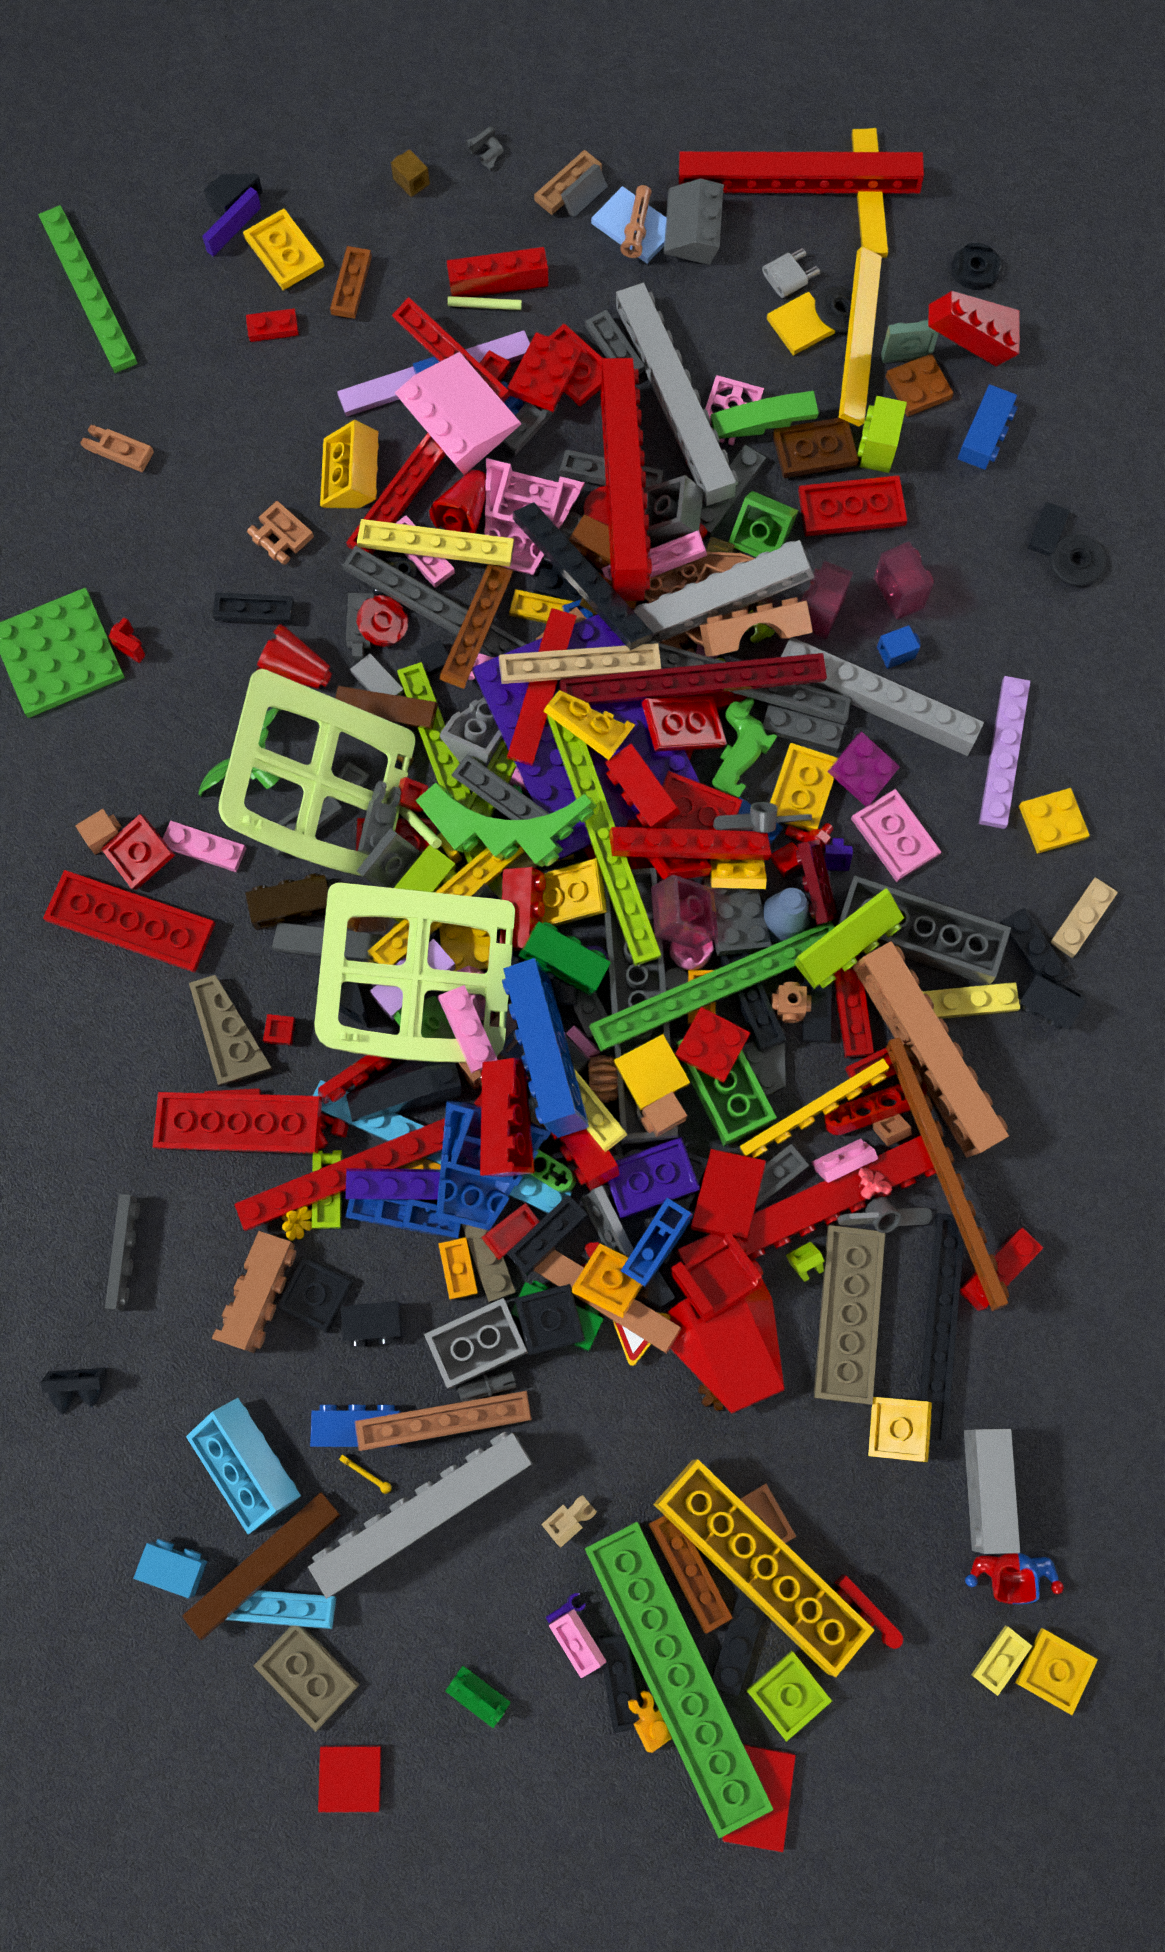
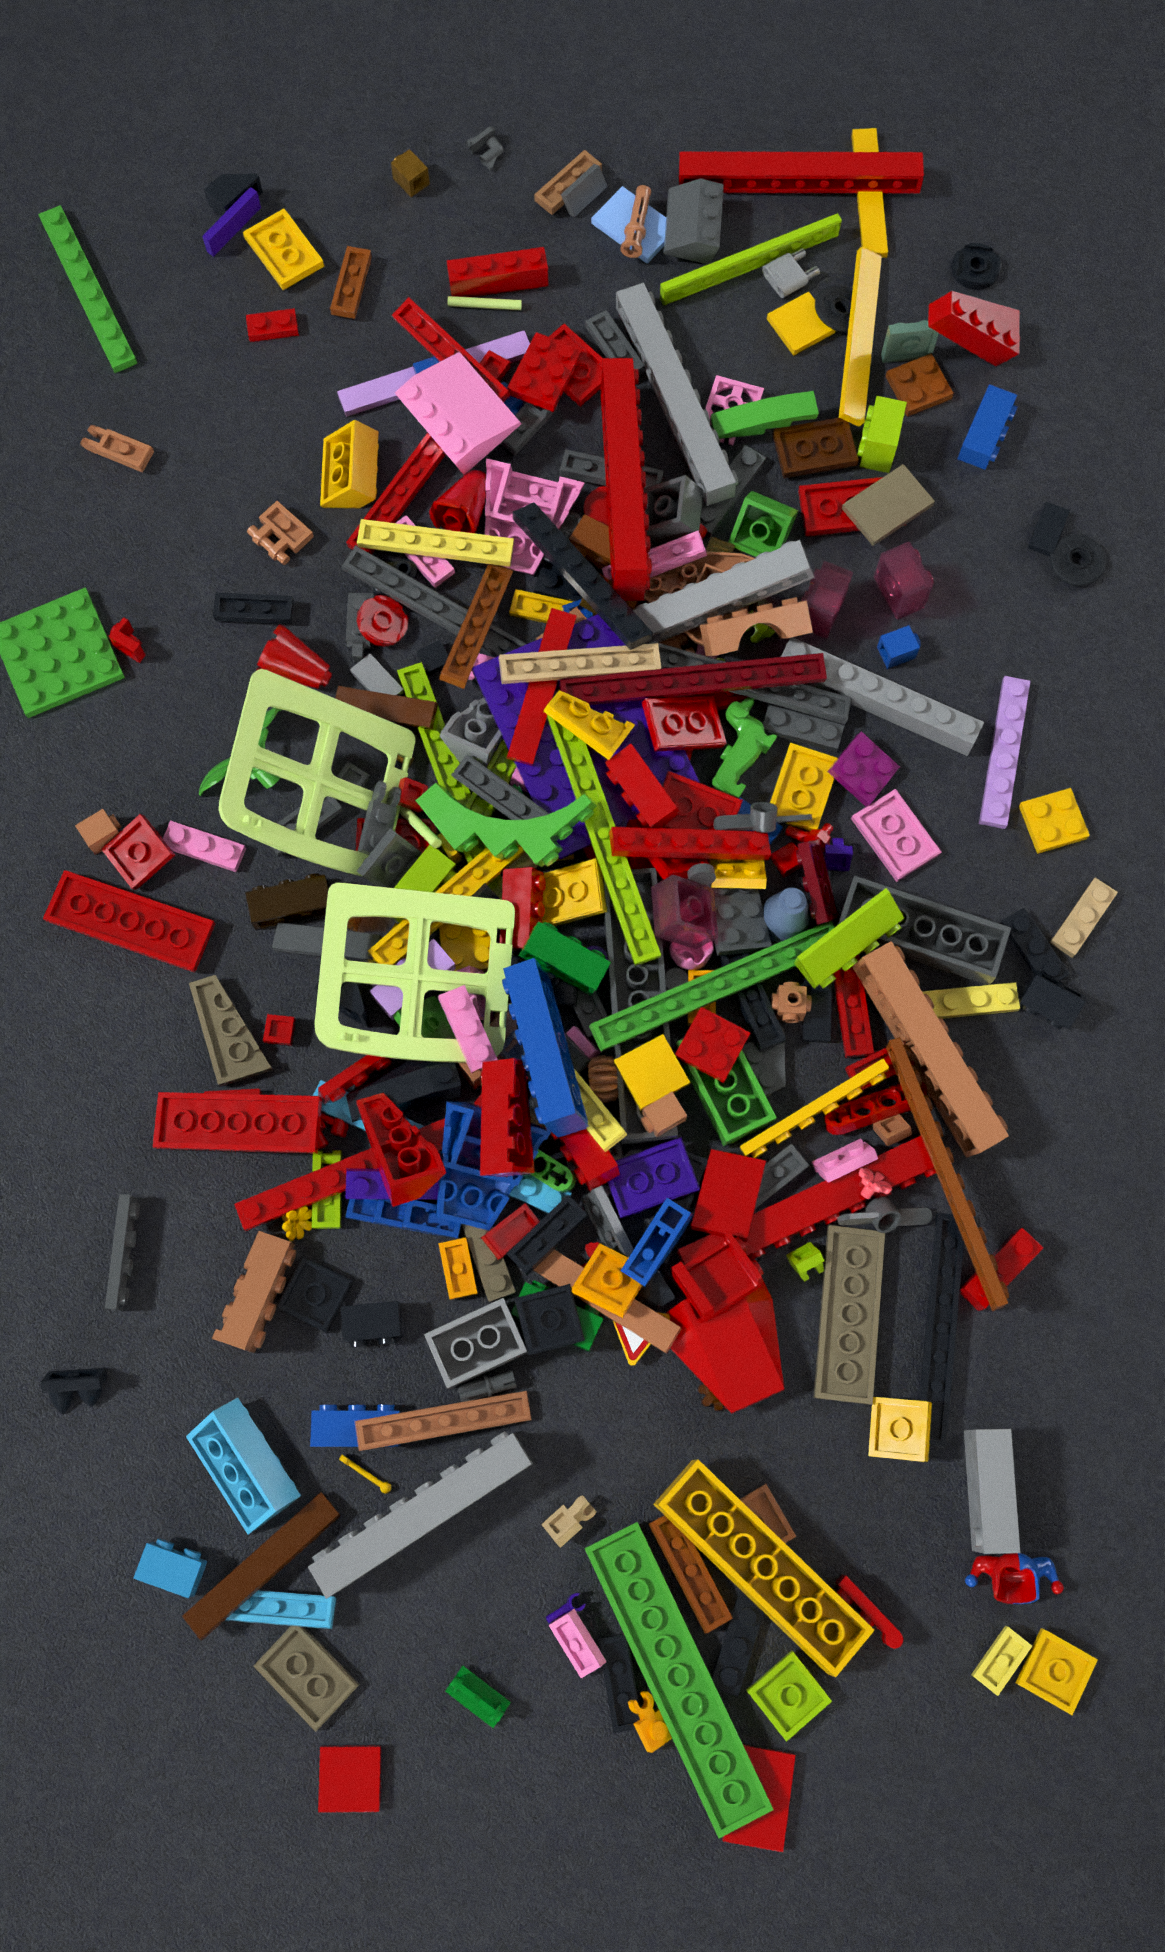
none -> red wedge [356,1093,446,1207]
none -> lime tile [660,213,842,305]
none -> dark grey tile [687,863,716,887]
none -> dark tan tile [842,464,935,546]

